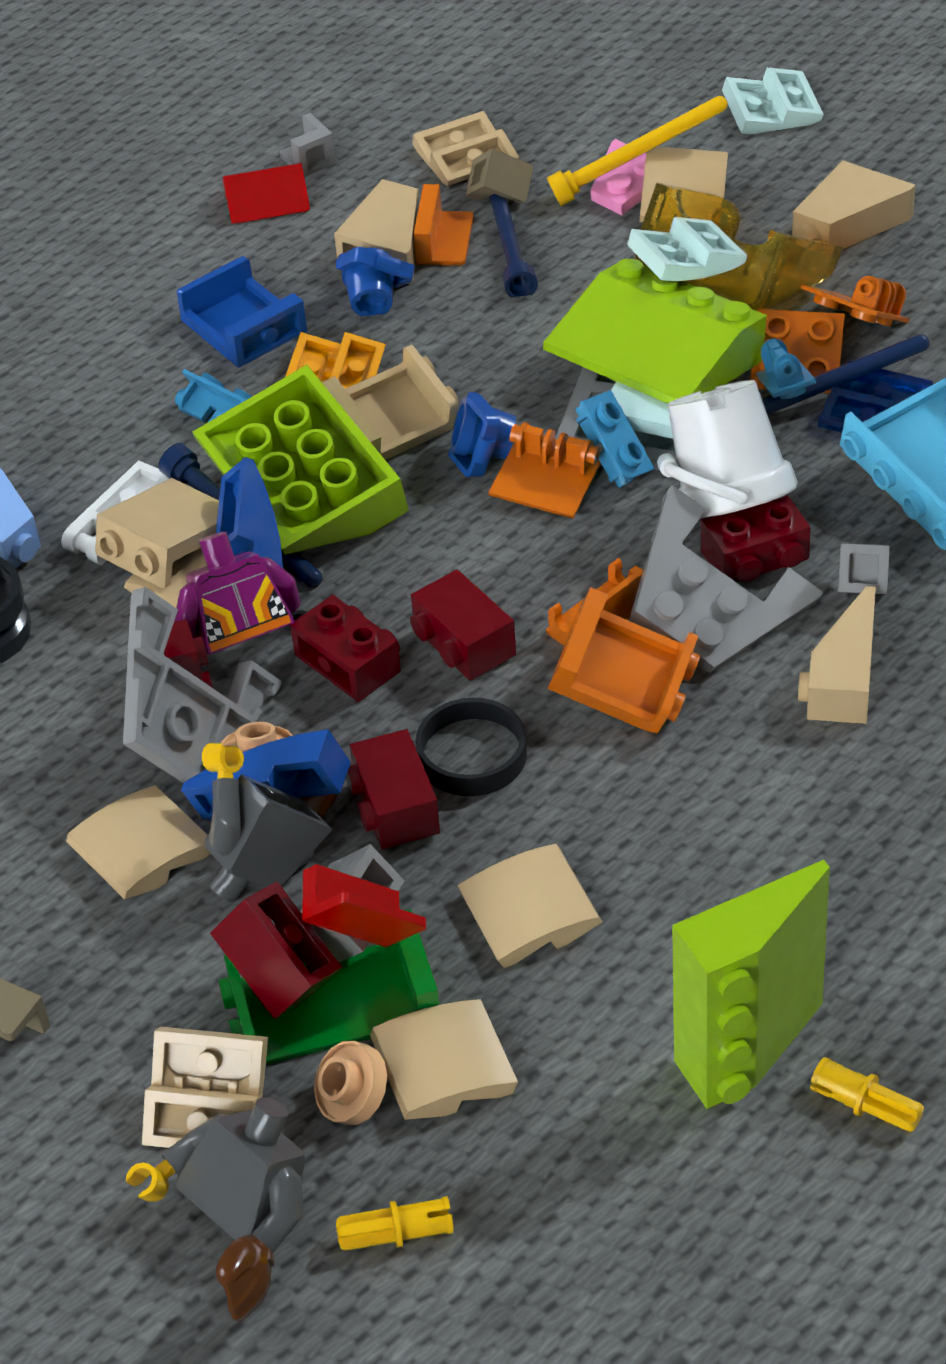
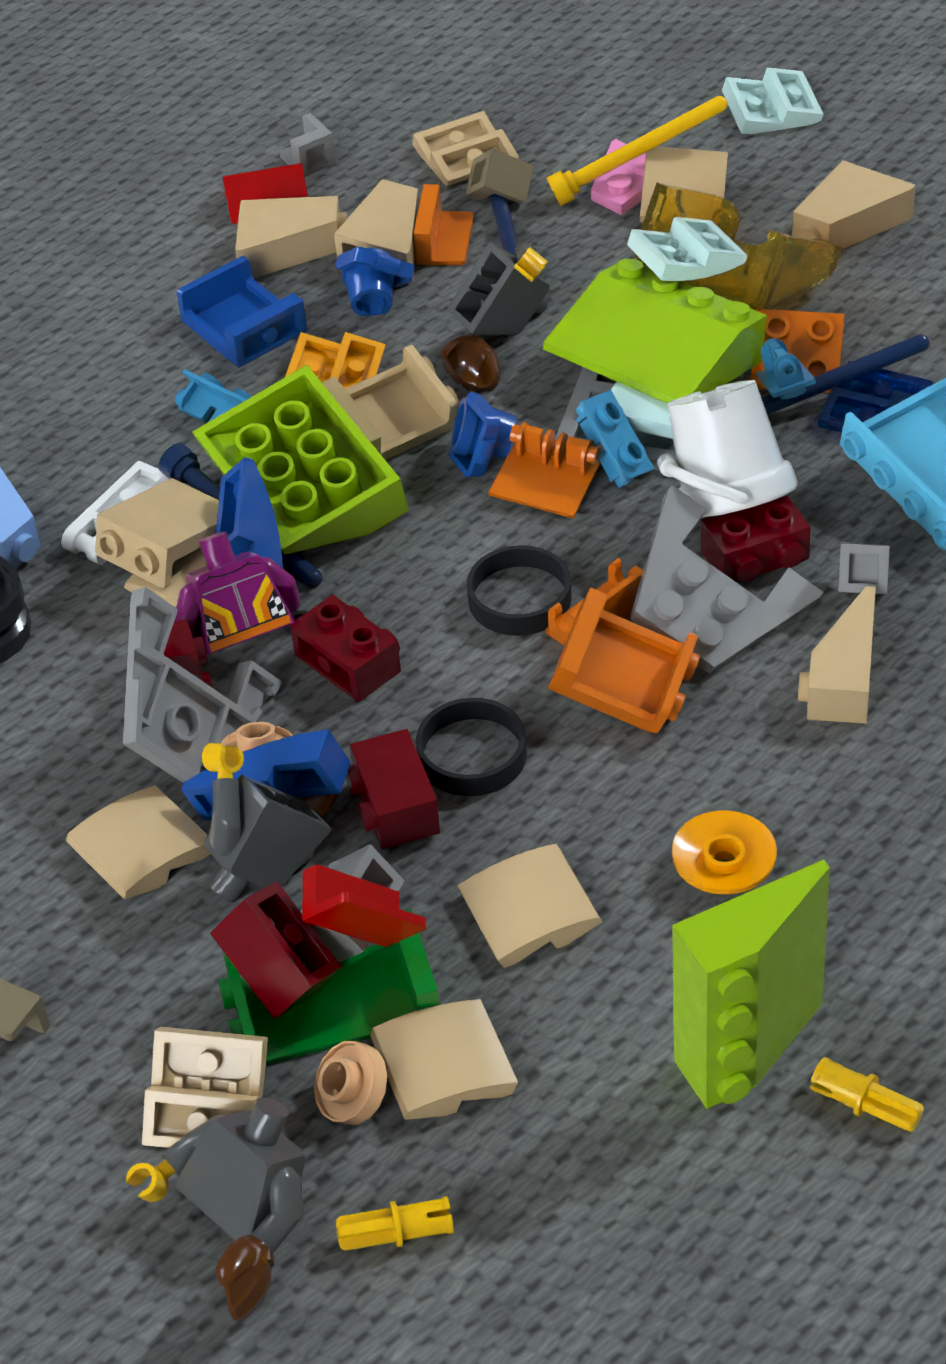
dark red brick [410,569,516,681] -> none
orange hinge [800,276,910,327] -> none
none -> tan slope [235,196,348,278]
none -> dark grey torso [440,242,549,391]
none -> black tyre [467,545,572,636]
none -> light orange dish [672,810,777,894]

